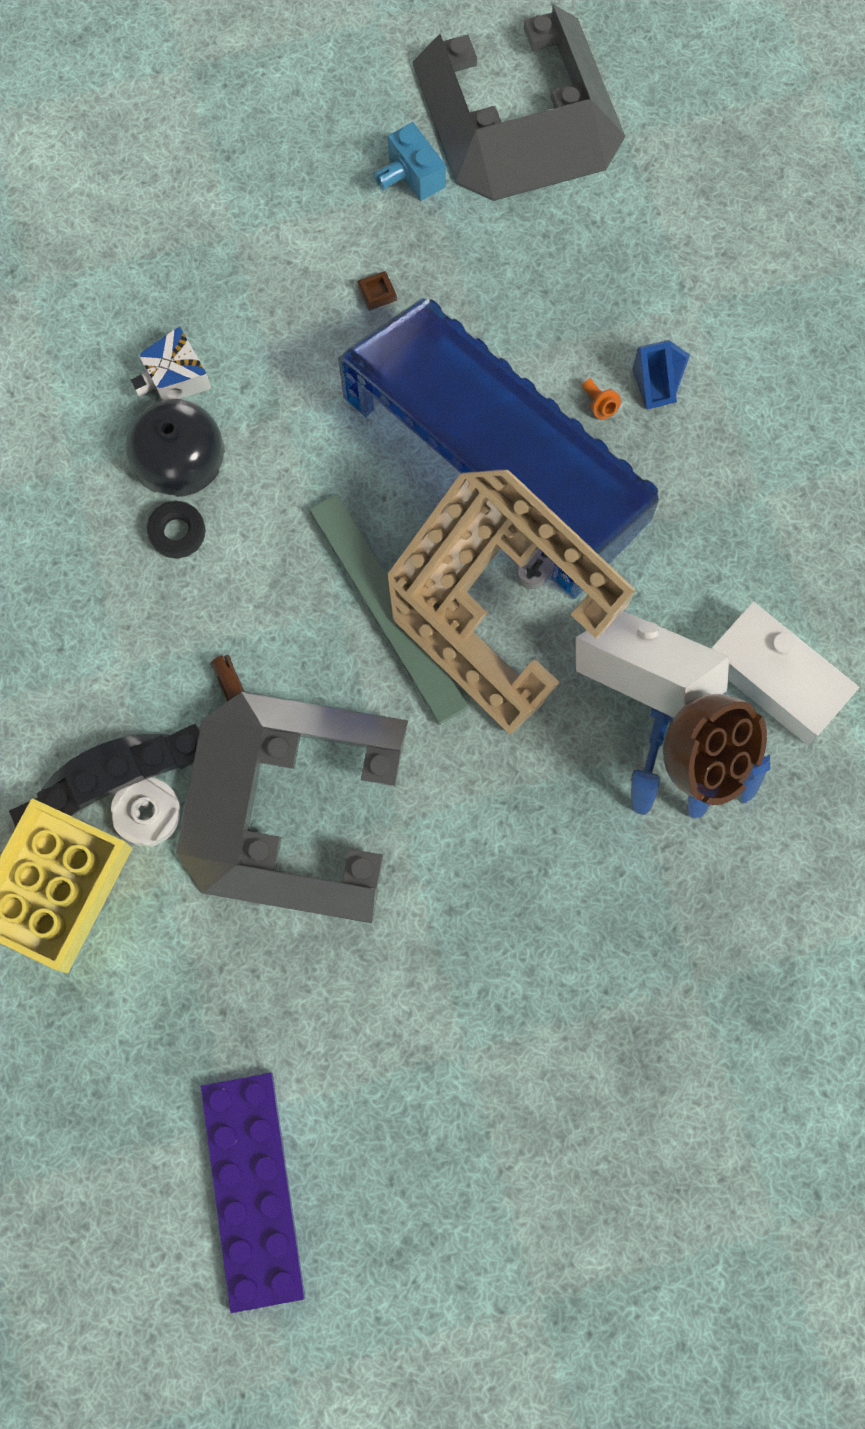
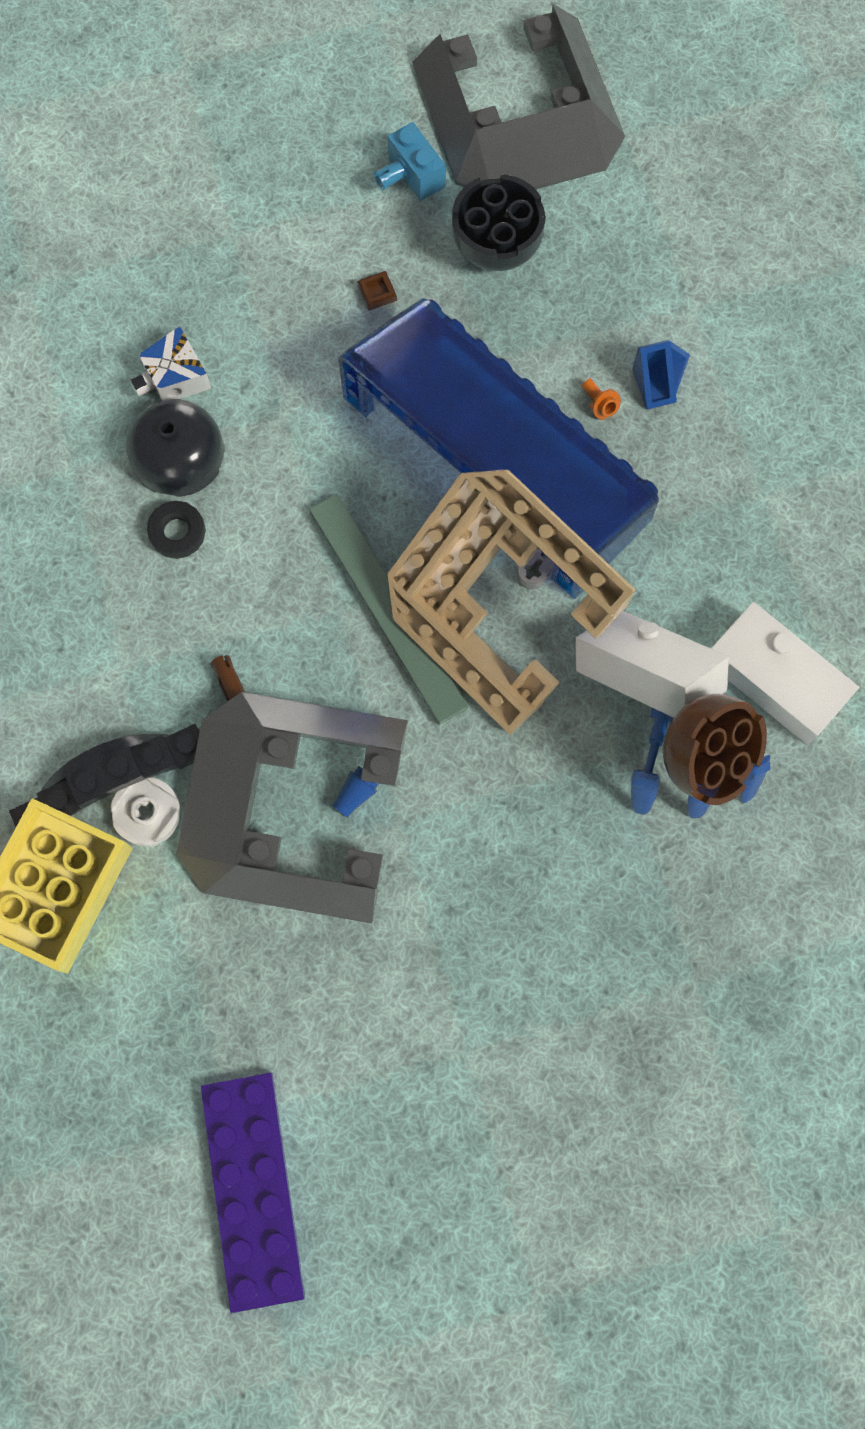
none -> blue cone [332,766,378,818]
none -> black cylinder [452,174,546,271]

